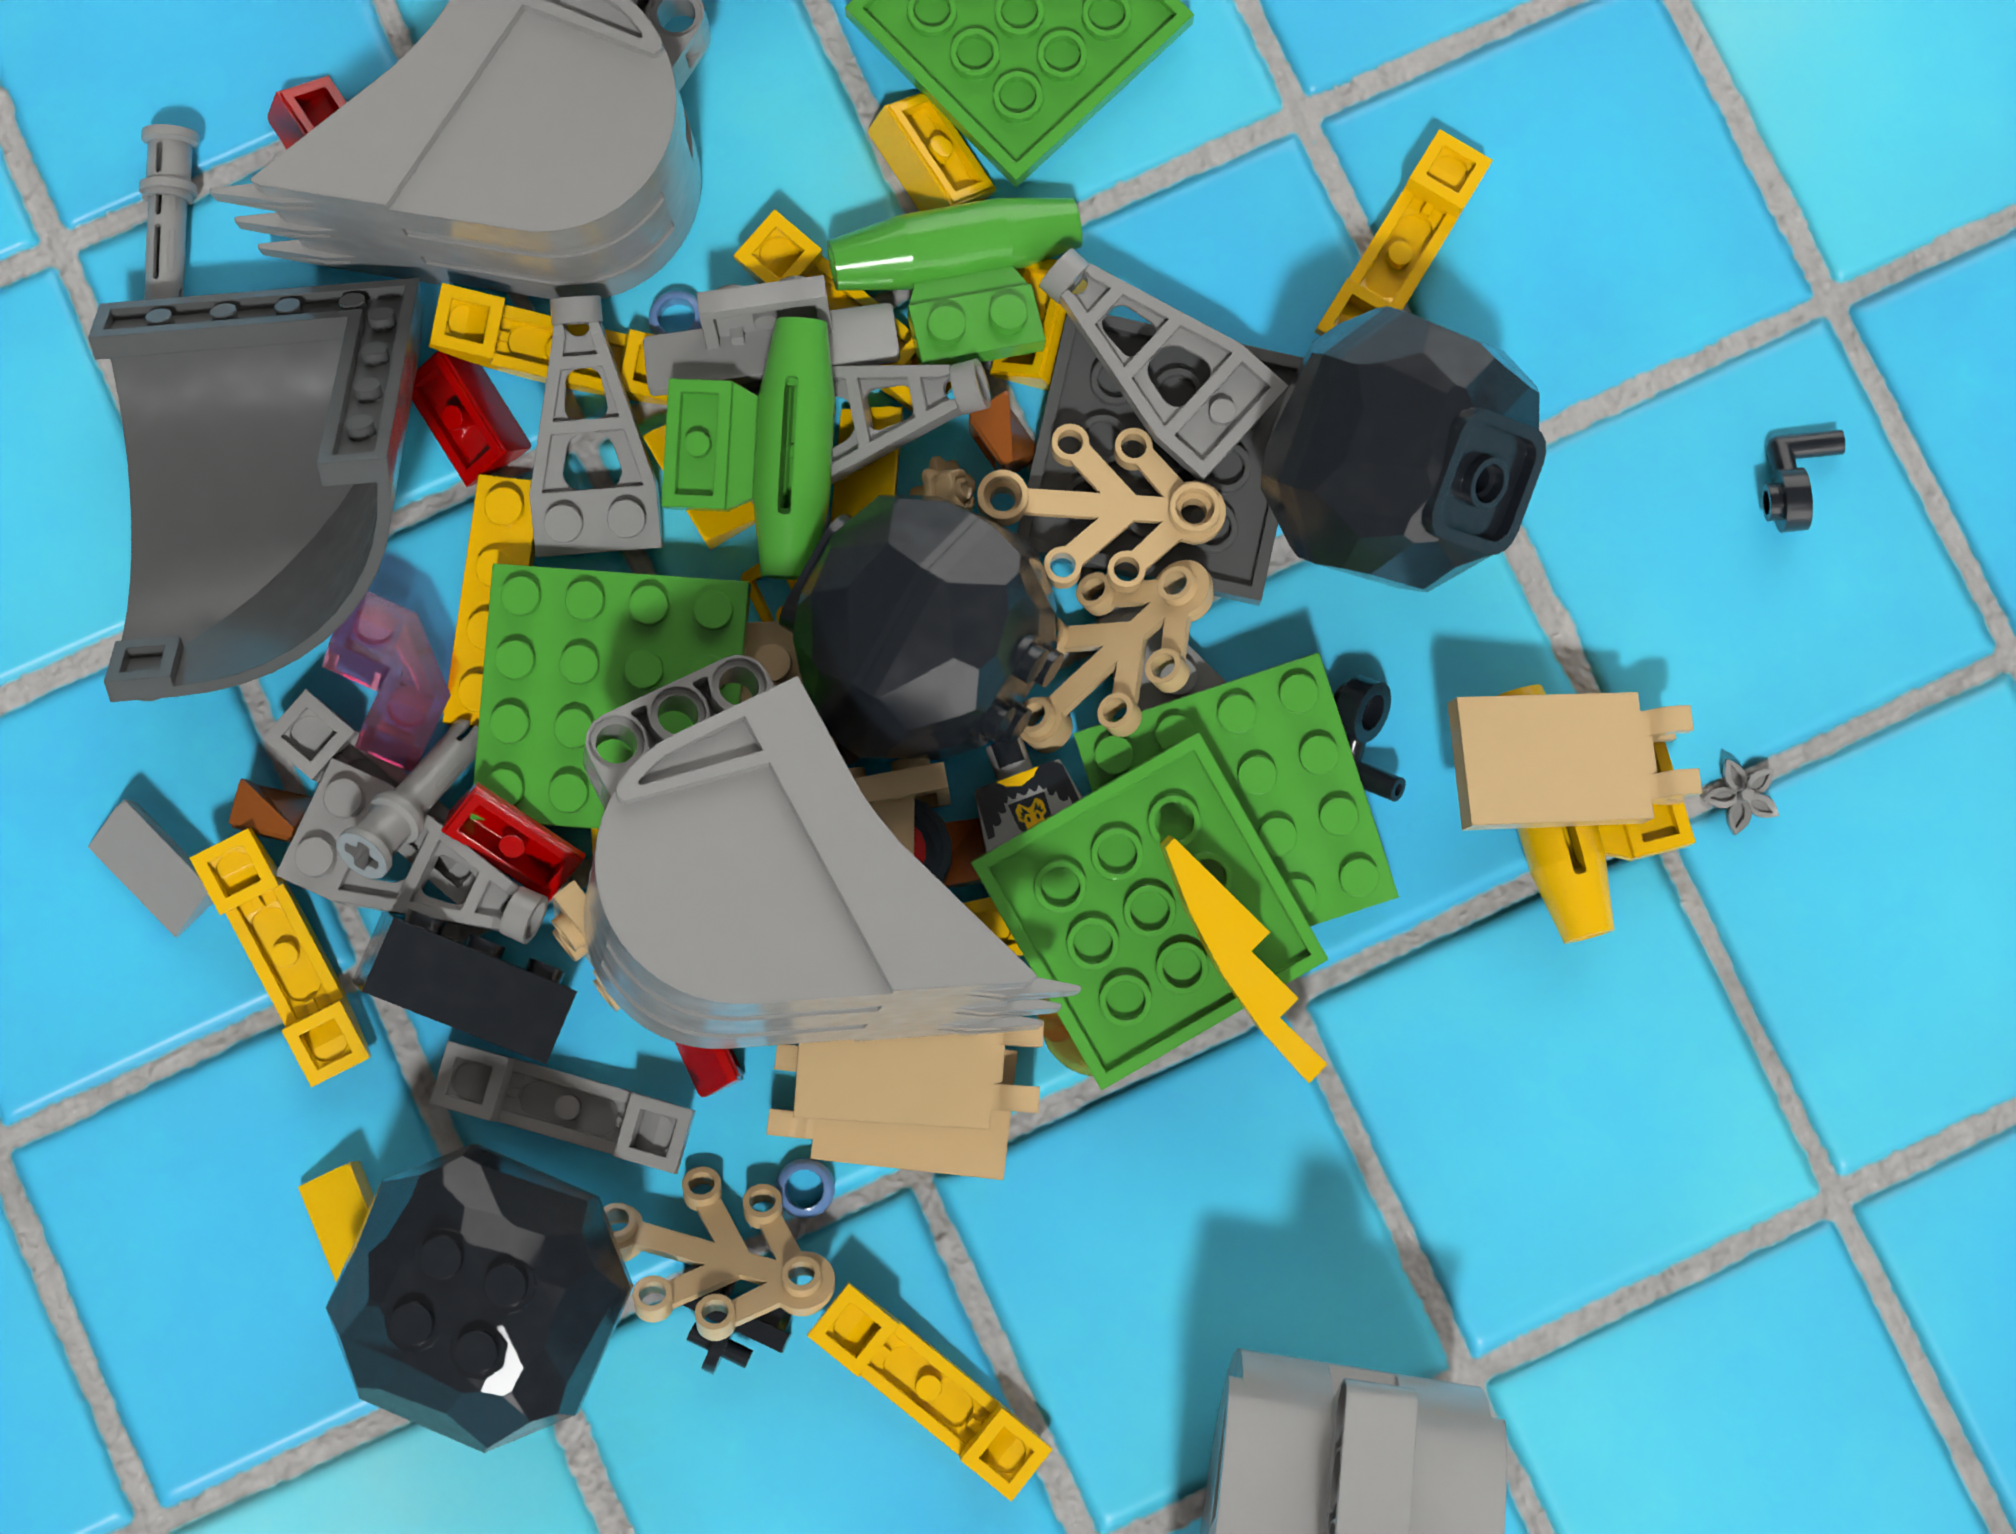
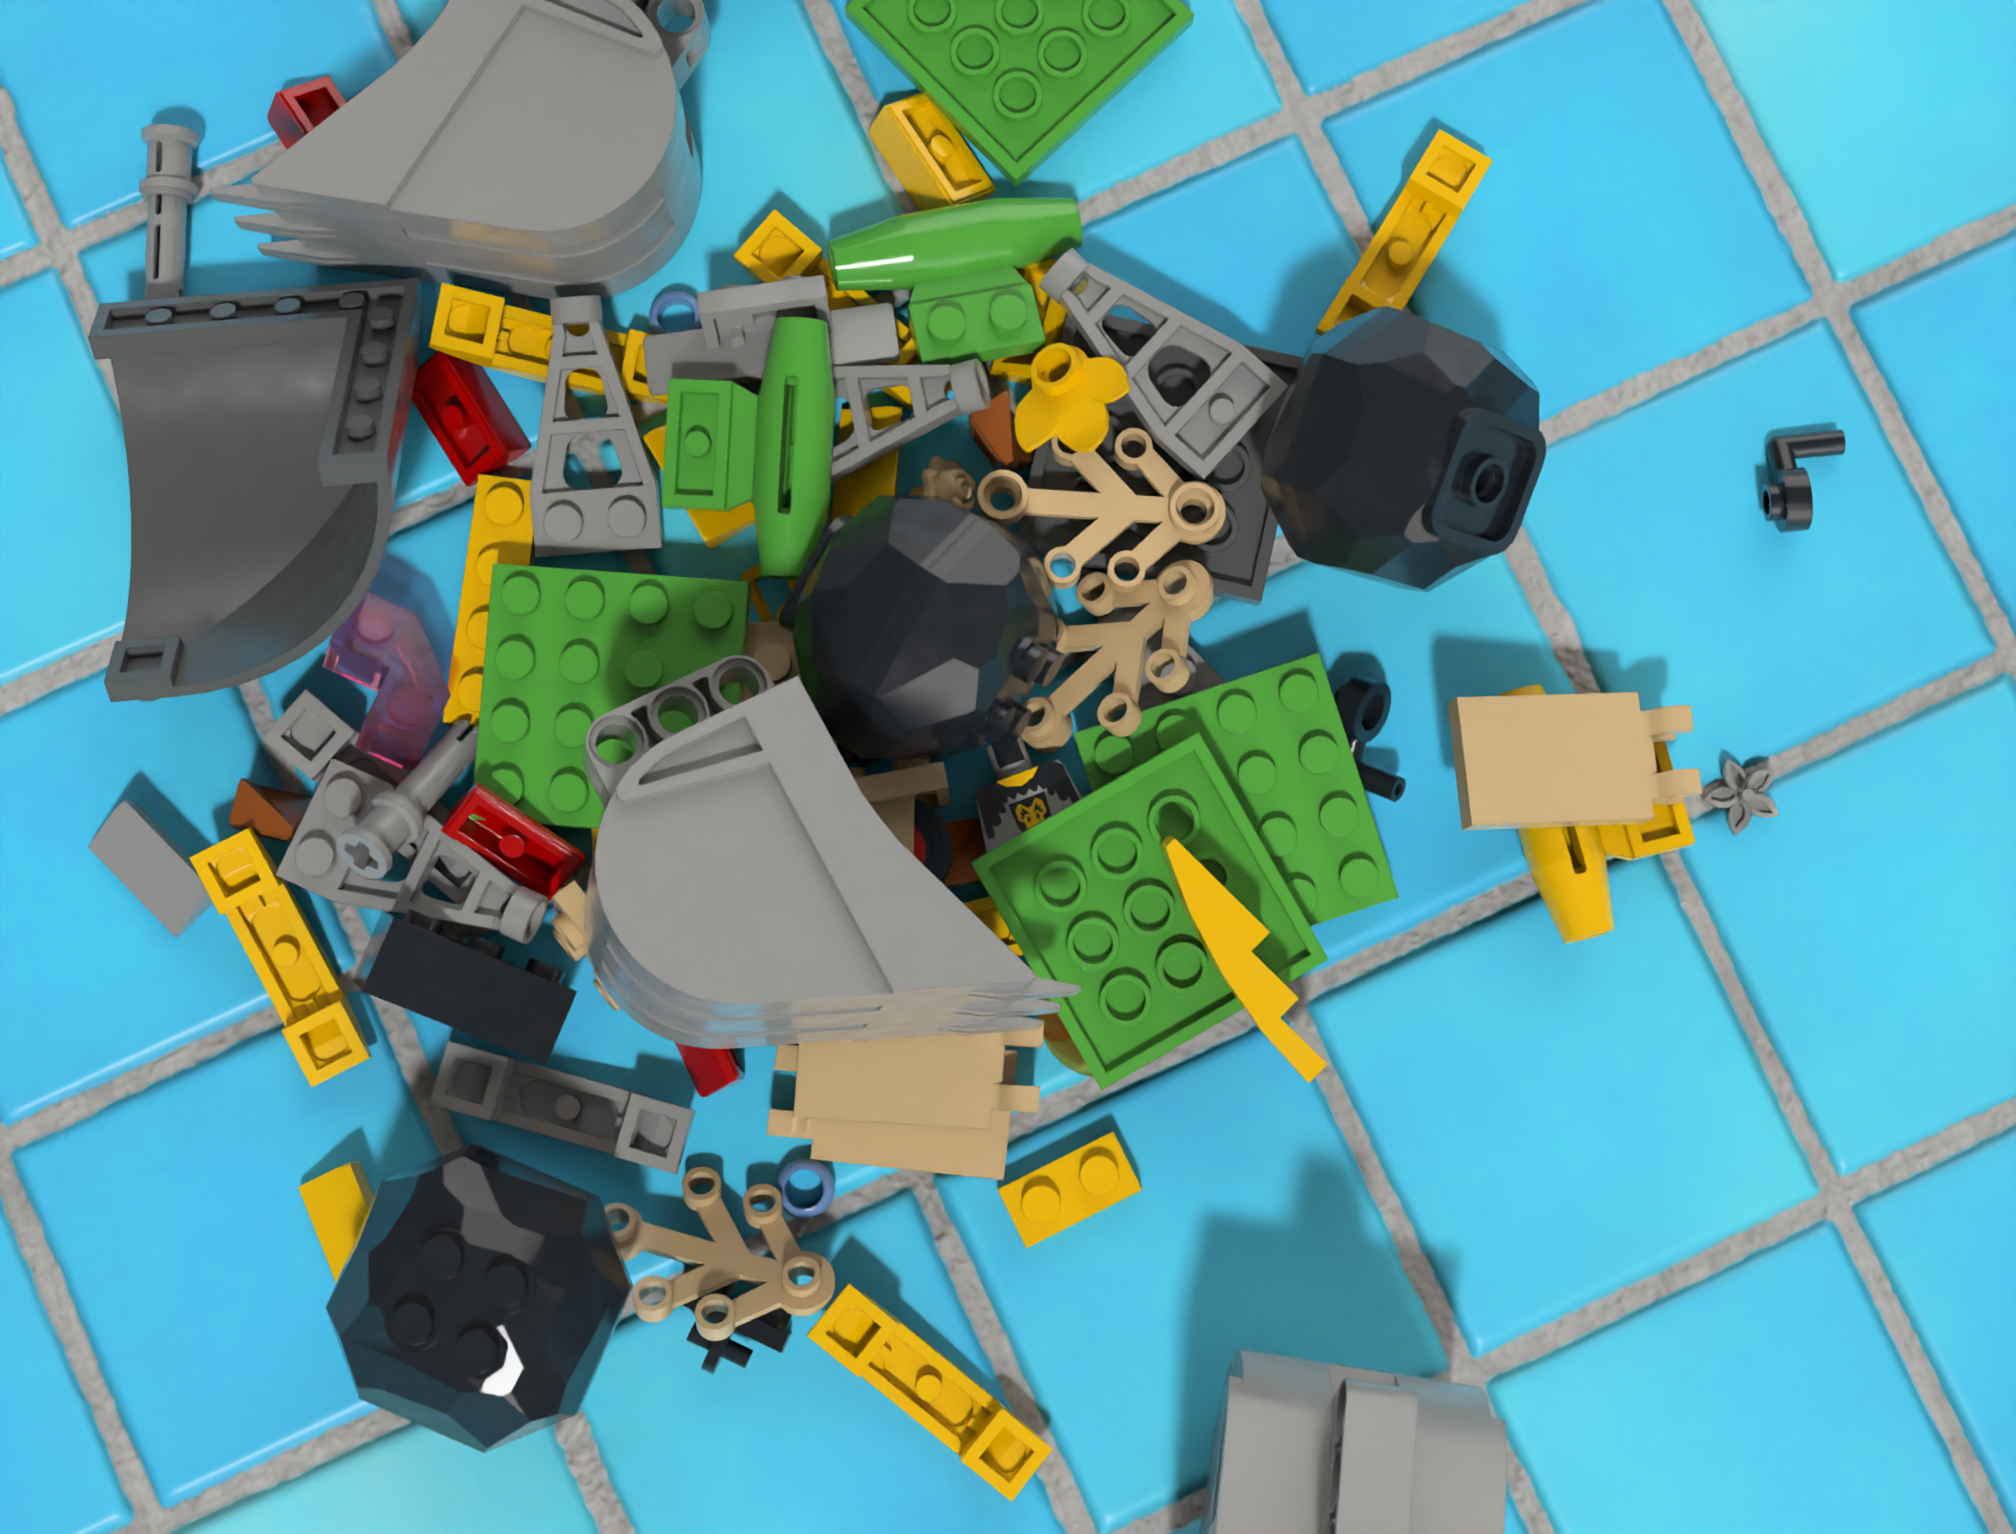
none -> yellow plate [997,1131,1142,1248]
none -> yellow plate [1014,343,1130,453]

